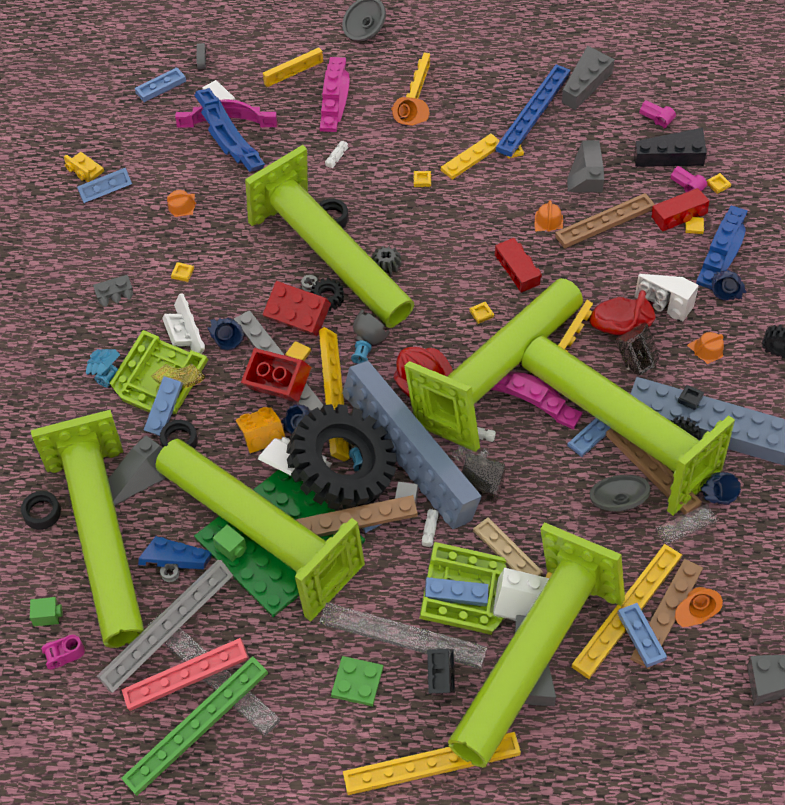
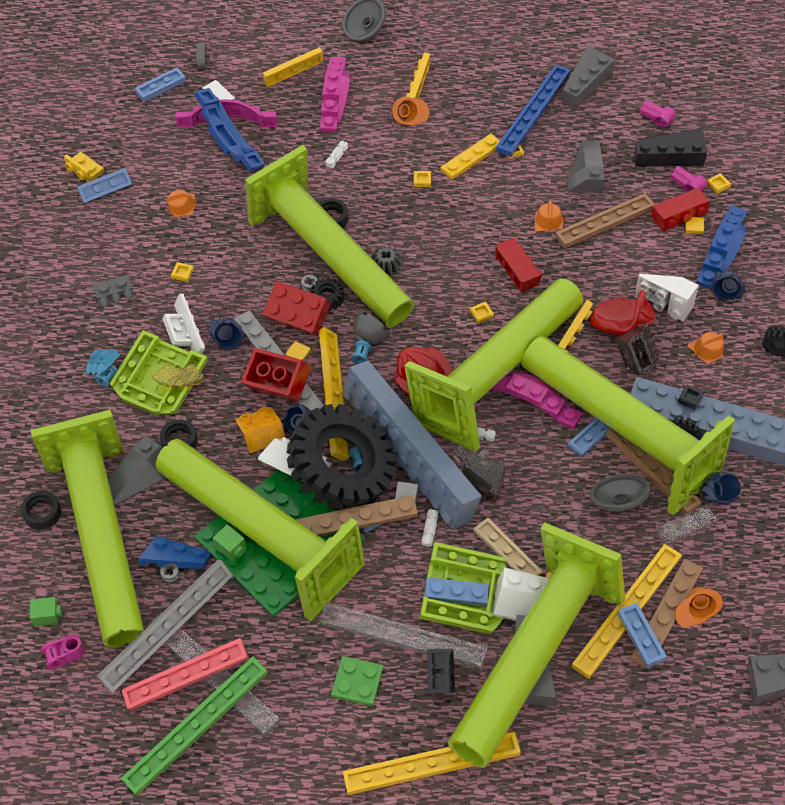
medium blue plate [144,376,183,436] -> none

